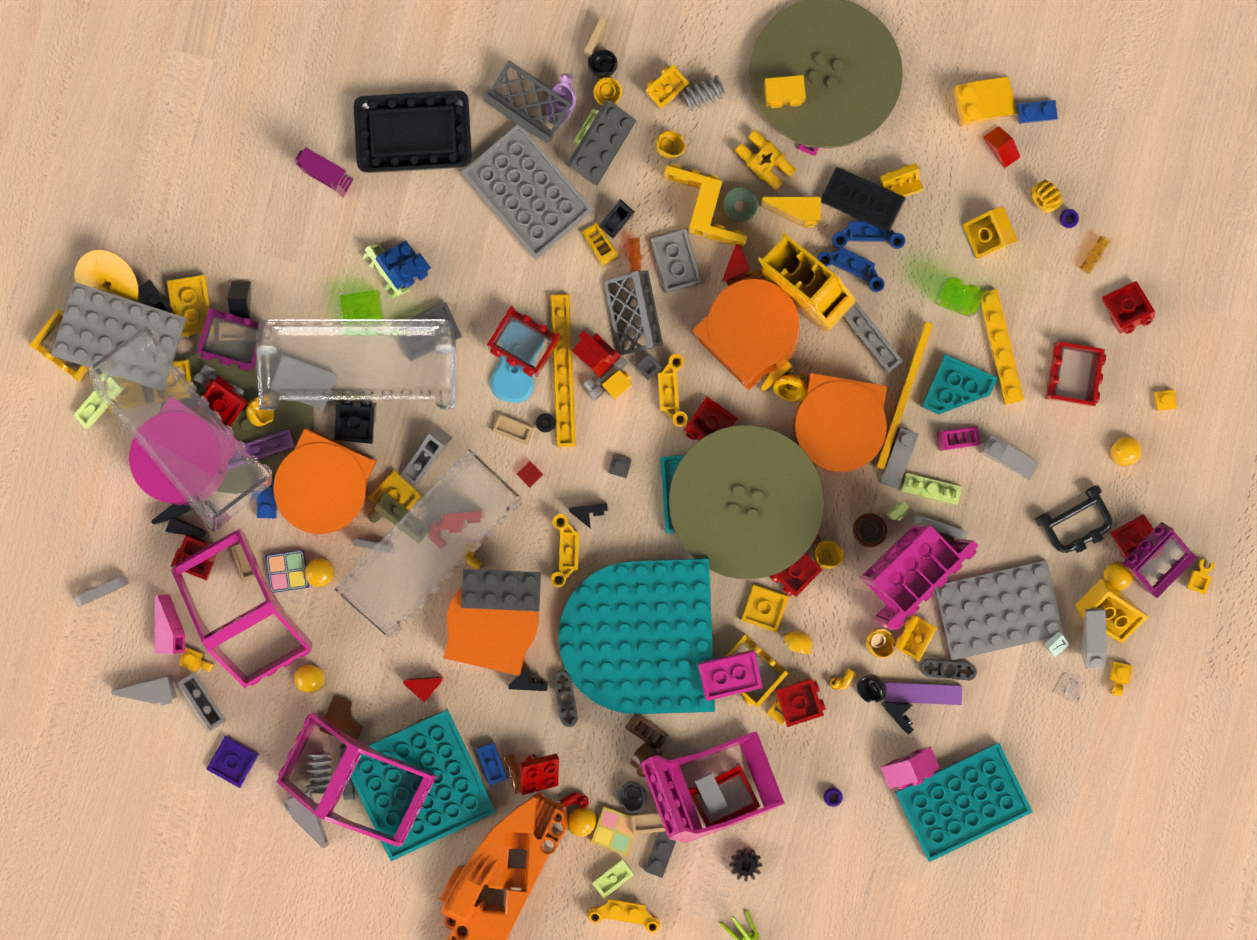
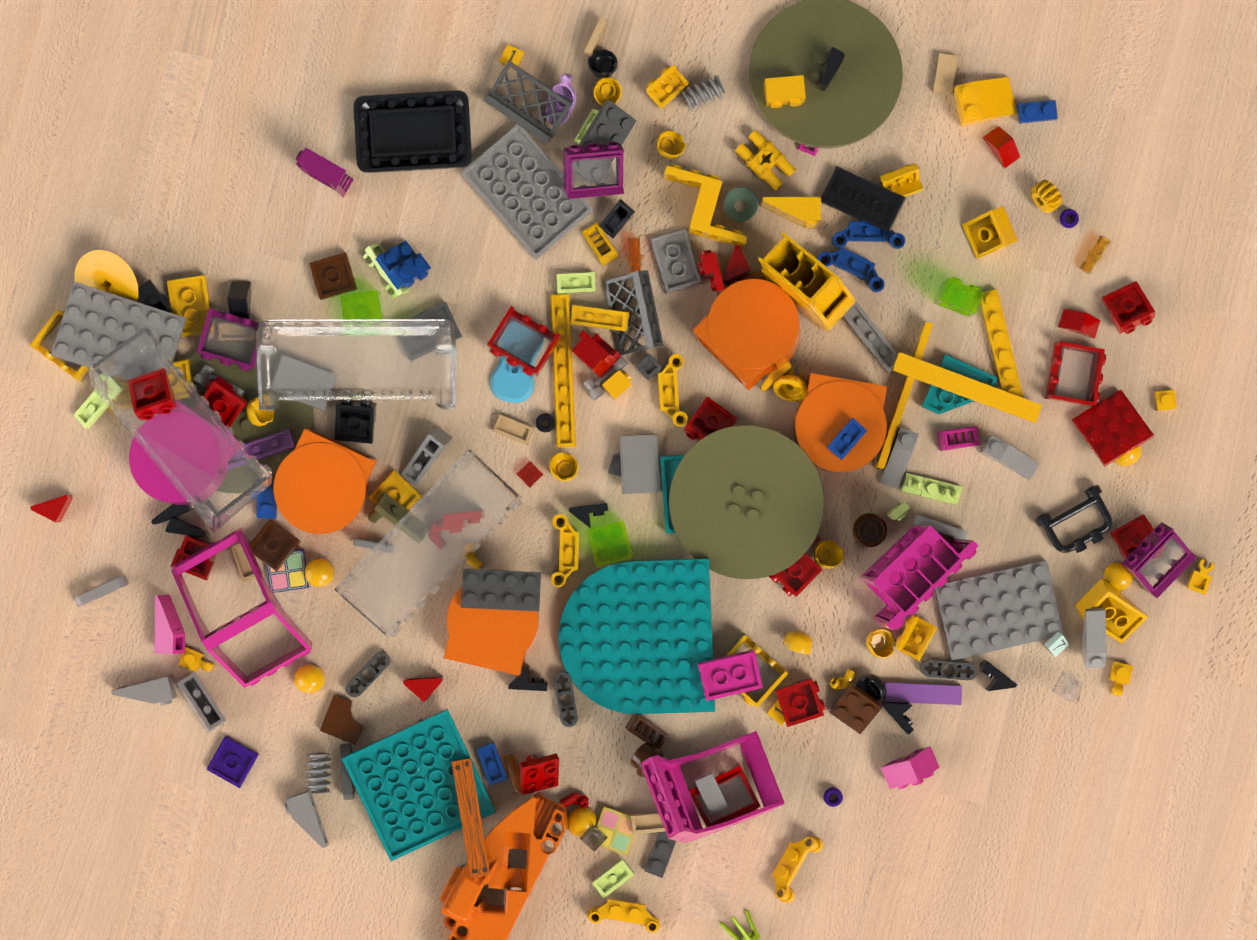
dark pink window [277,712,437,846] -> none
dark grey hair [618,781,647,813] -> none
black gear [729,848,762,882] -> none
yellow tile [740,584,789,633] -> none
teal plate [895,742,1033,862] -> none
none -> red slope [30,495,73,523]
none -> red plate [127,368,177,421]
none -> reddish brown plate [249,519,301,572]
none -> reddish brown plate [309,252,358,300]
none -> dark grey beam [346,652,391,697]
none -> orange tile [452,758,490,878]
none -> yellow tile [499,44,525,69]
none -> yellow hair [549,452,579,482]
none -> yellowish green plate [556,272,596,294]
none -> magenta window [563,141,624,199]
none -> yellow plate [570,305,629,331]
none -> clear smoke tile [580,825,607,852]
none -> clear neon green brick [587,520,634,567]
none -> light grey tile [619,435,660,494]
none -> red plate [698,250,725,296]
none -> yellow plate [772,836,823,903]
none -> black slope [820,47,845,91]
none -> blue plate [826,418,867,460]
none -> reddish brown plate [829,683,883,734]
none -> yellow tile [892,352,1042,423]
none -> tan tile [933,53,958,95]
none -> black slope [979,660,1018,691]
none -> red slope [1058,309,1101,339]
none -> red plate [1072,390,1154,467]

